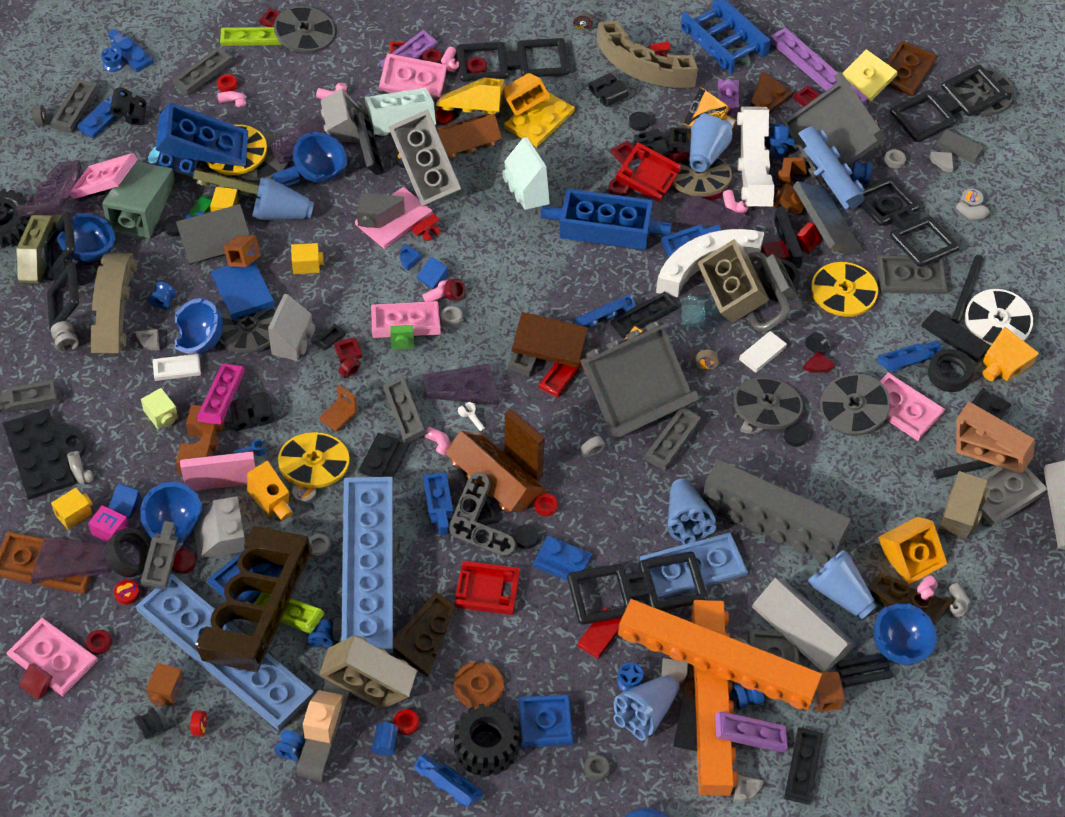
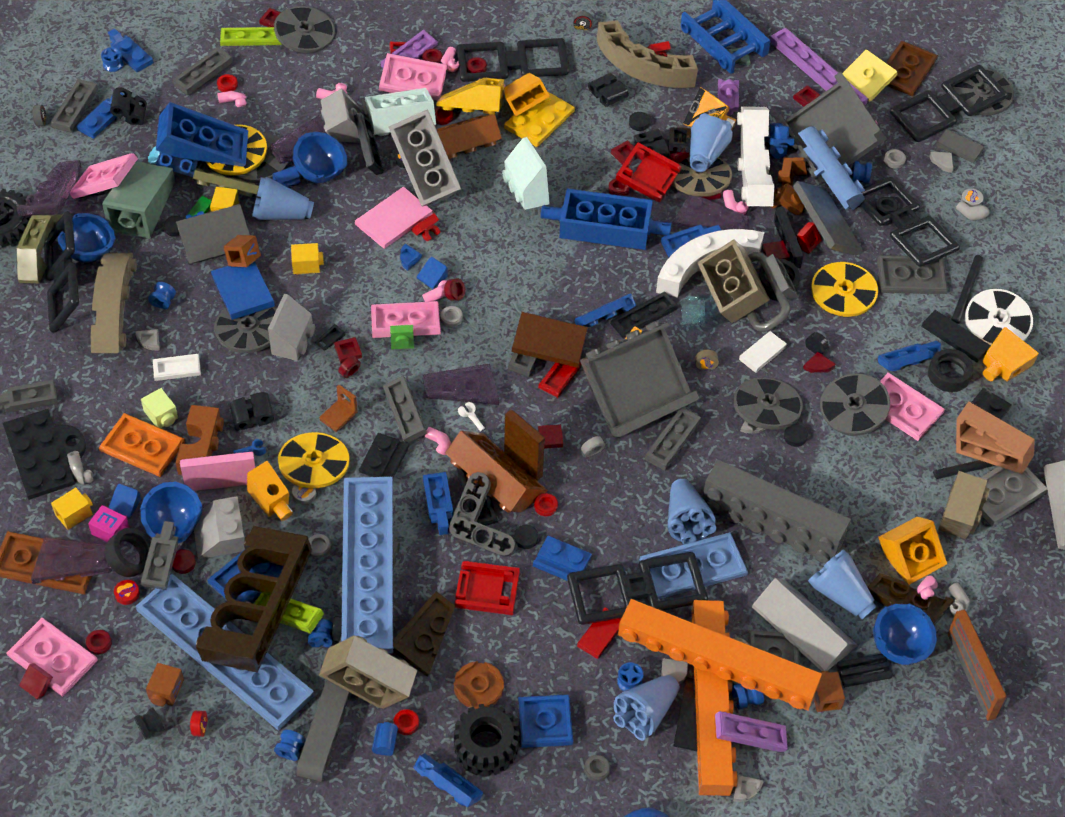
light grey wheel [50,321,79,353] -> none
blue cylinder [174,298,223,355] -> none
dark pink tile [198,364,245,425] -> none
light nougat slope [303,690,344,743] -> none
dark grey slope [357,192,405,228] -> none
reddish brown wing [751,72,793,114] -> none
black tile [784,727,823,805] -> none
none -> orange tile [99,413,185,477]
none -> dark red tile [538,424,563,449]
none -> tile [947,609,1006,721]

